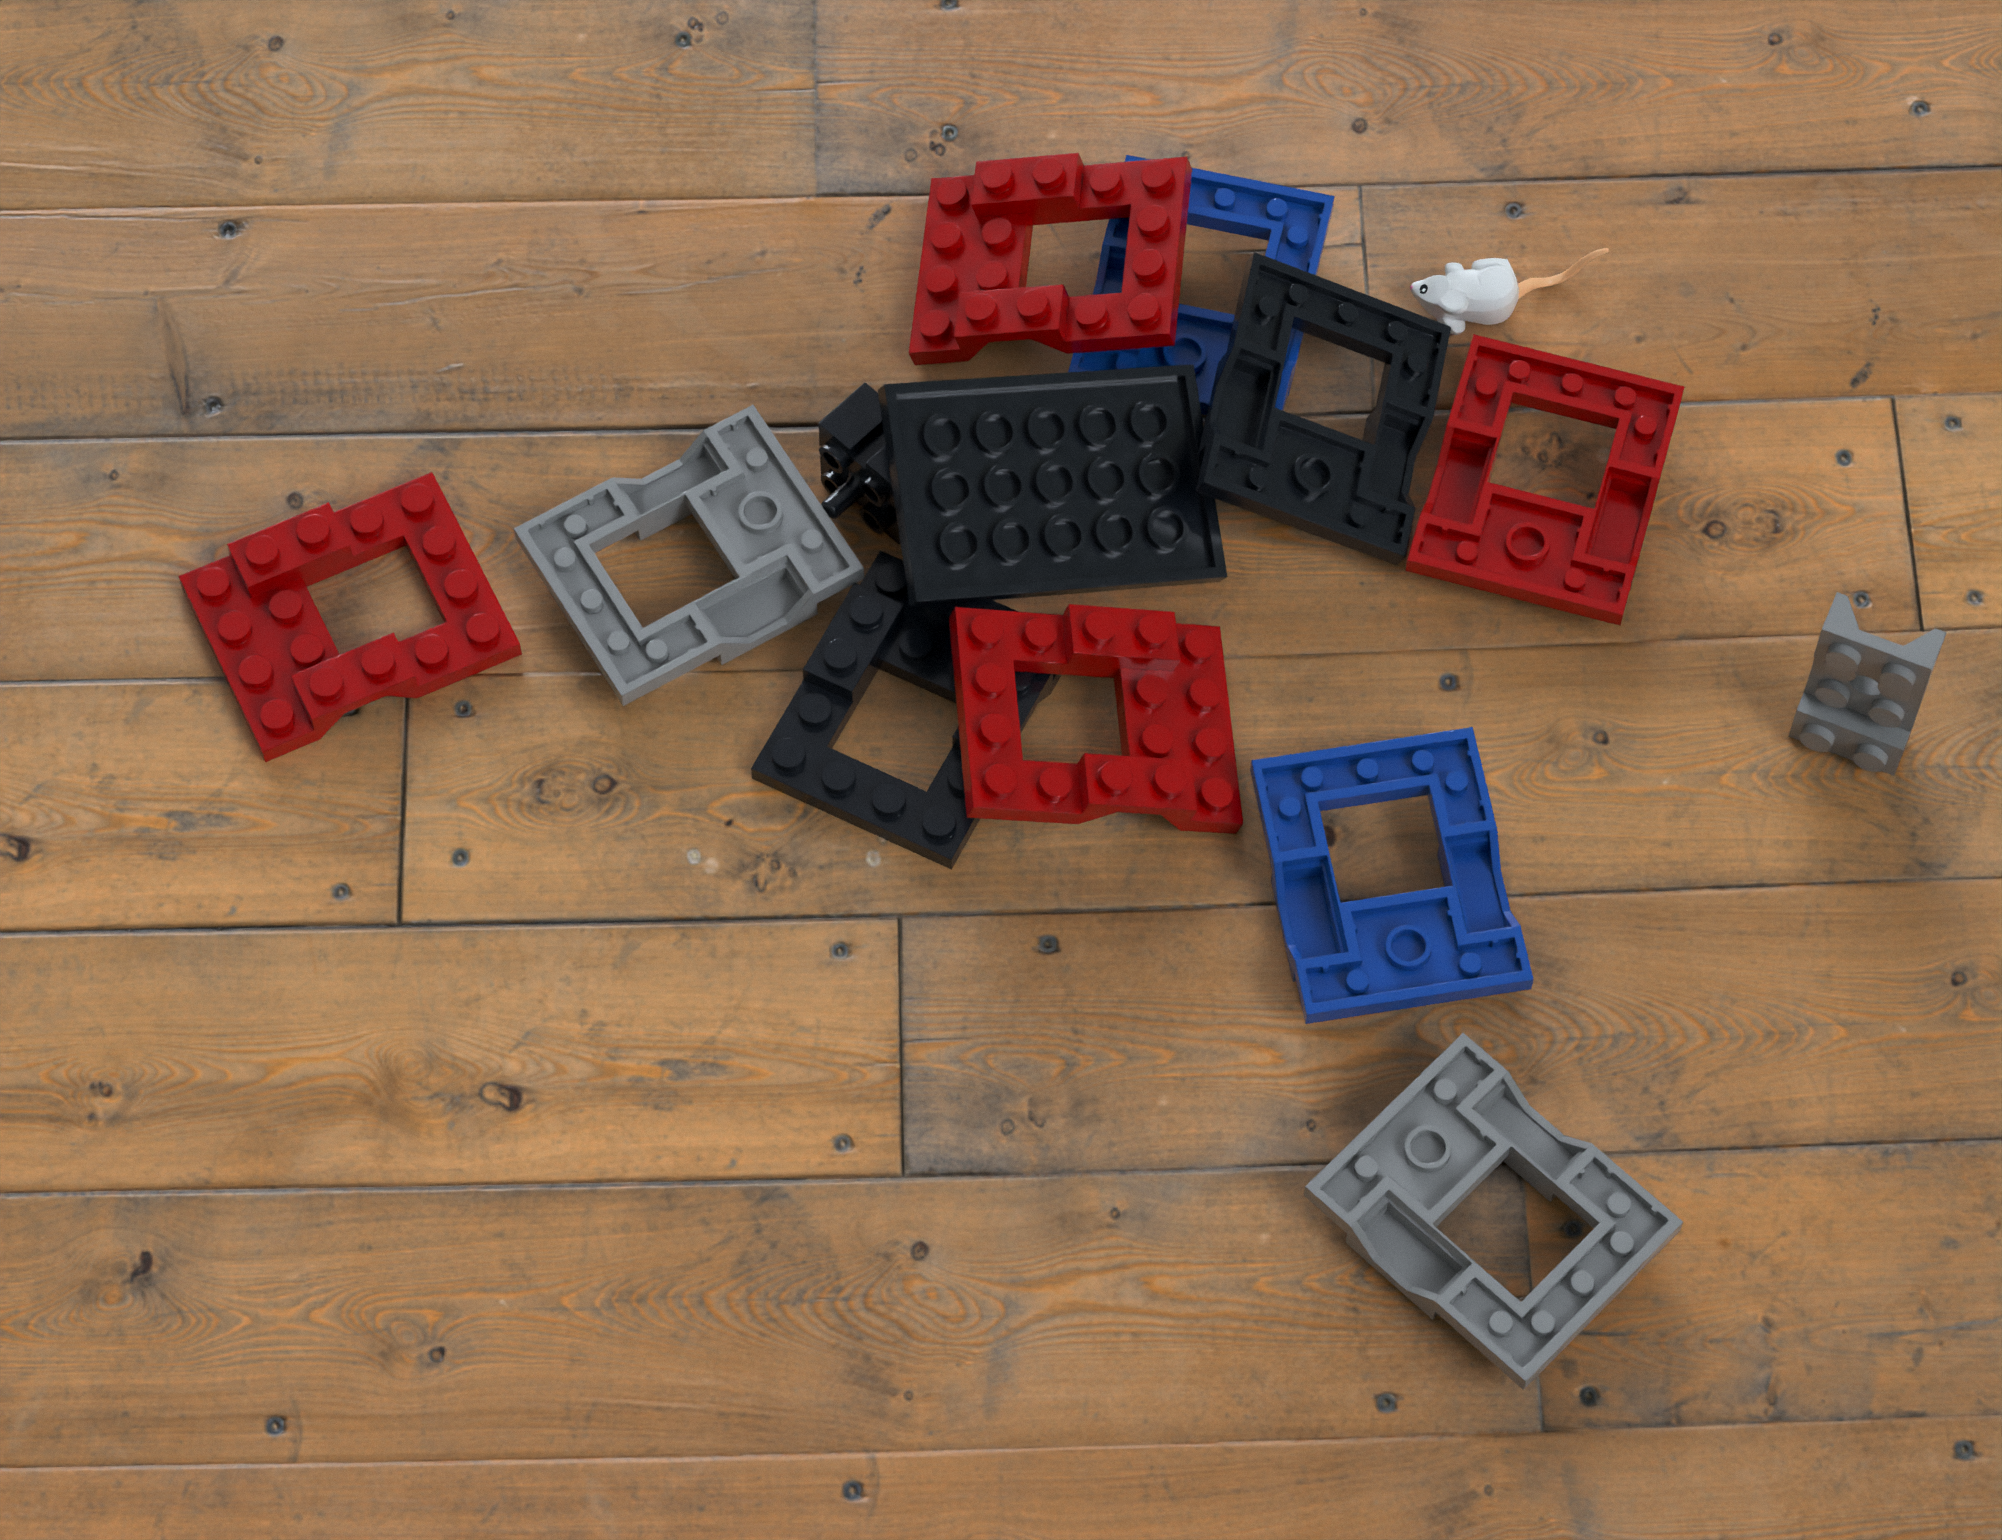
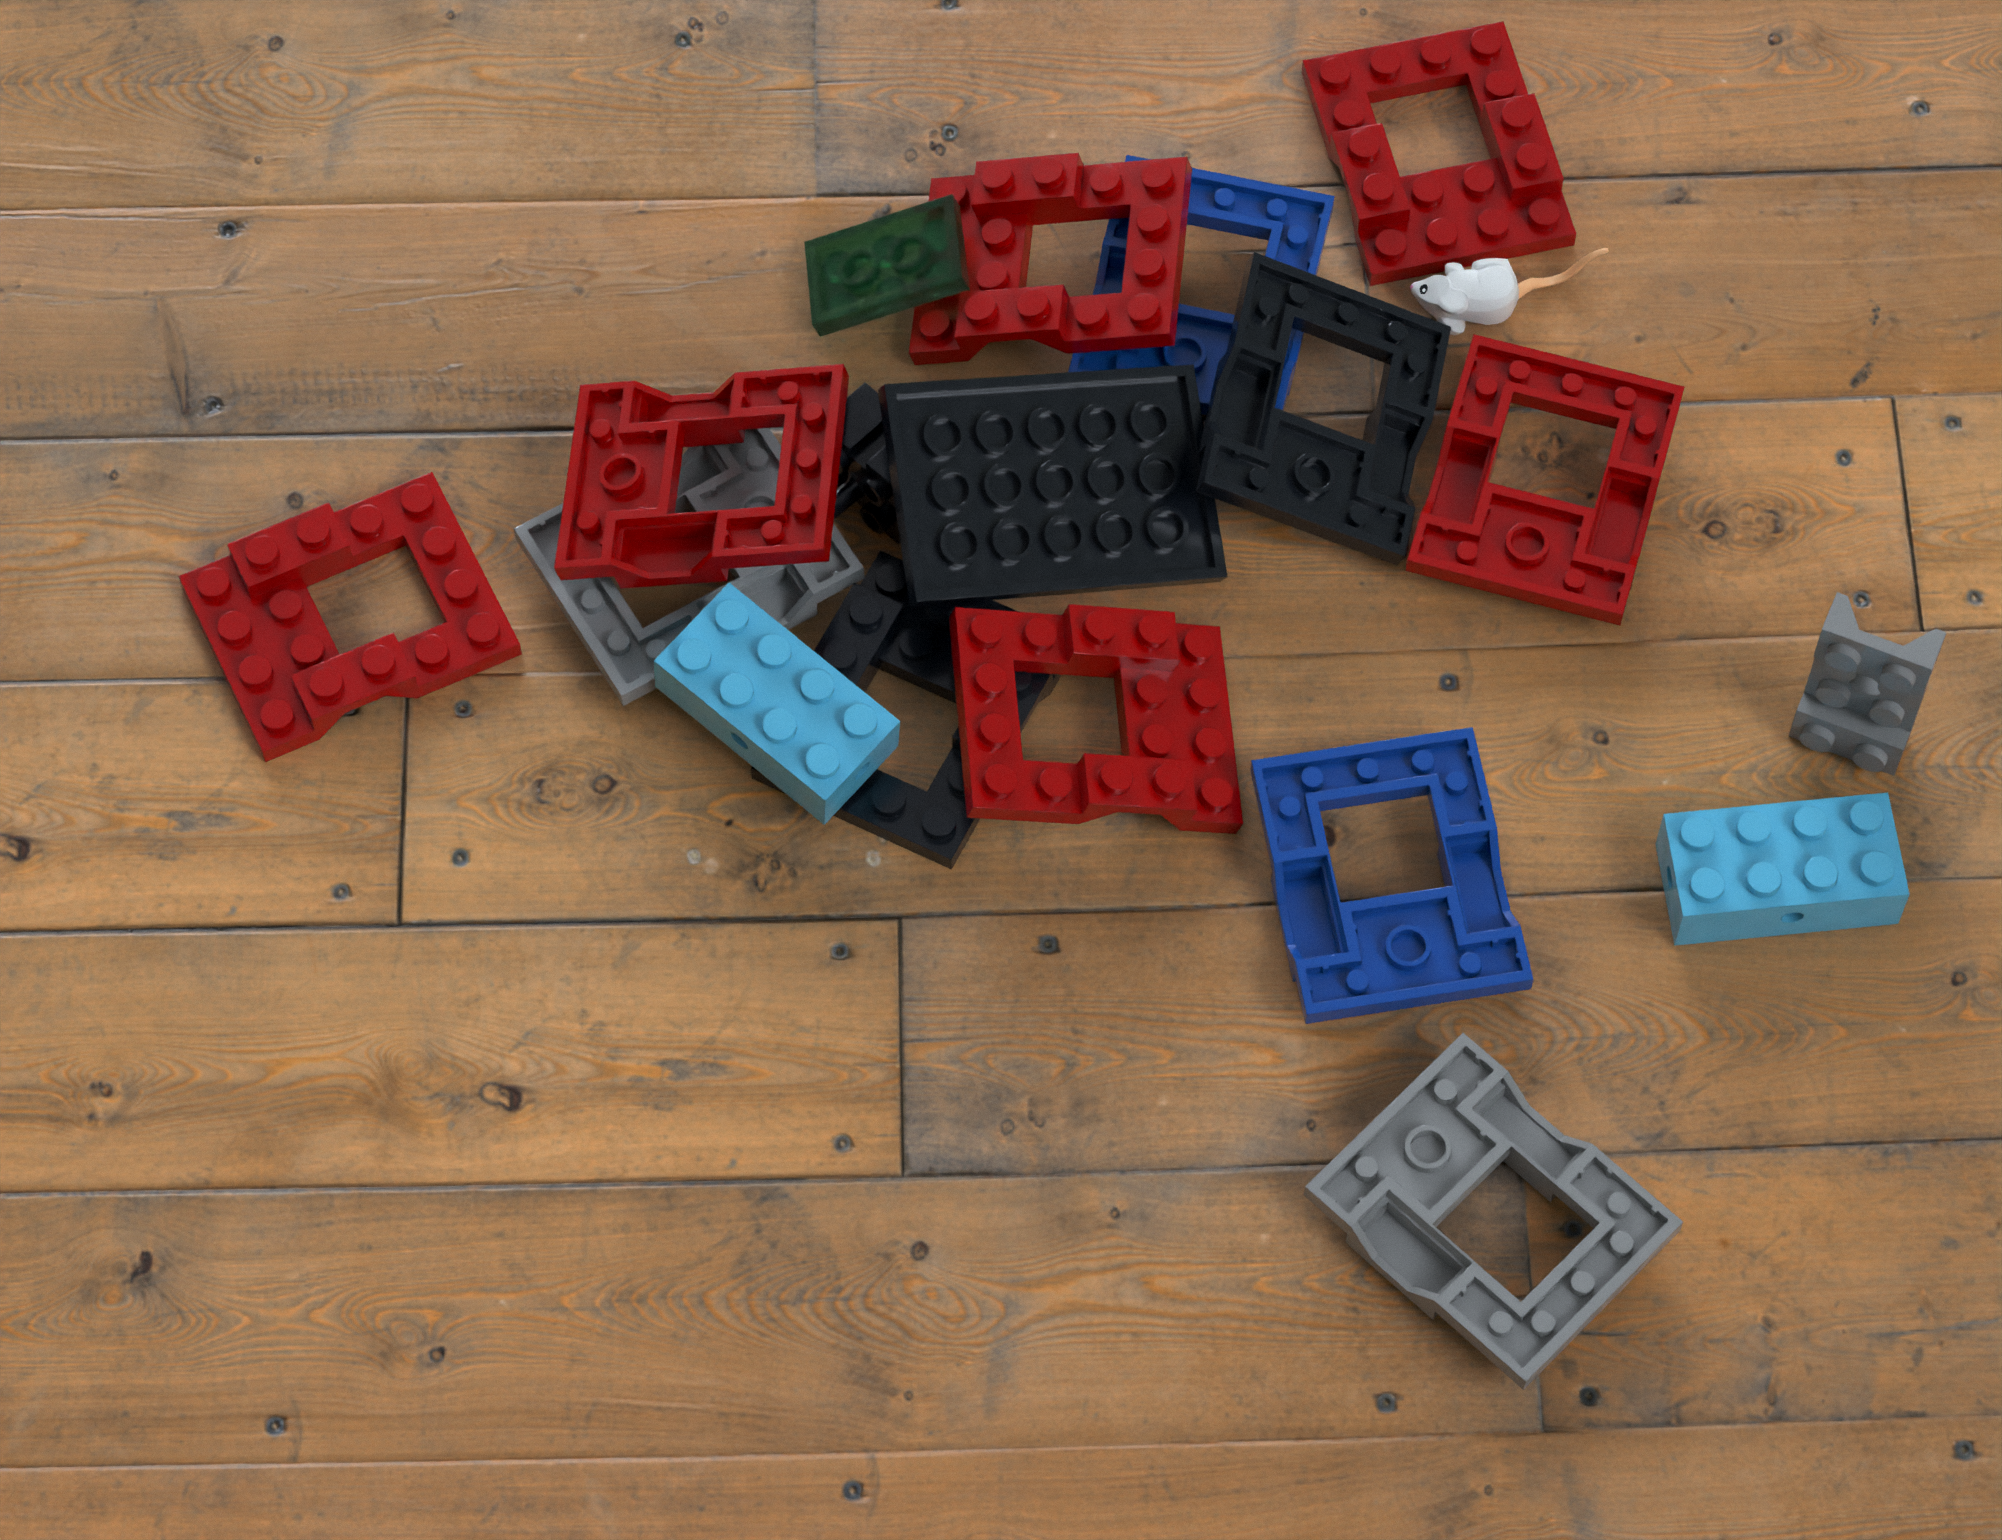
none -> red piece [554,364,849,589]
none -> medium azure brick [654,583,900,825]
none -> clear green plate [804,194,970,337]
none -> red piece [1302,21,1576,286]
none -> medium azure brick [1655,792,1910,946]

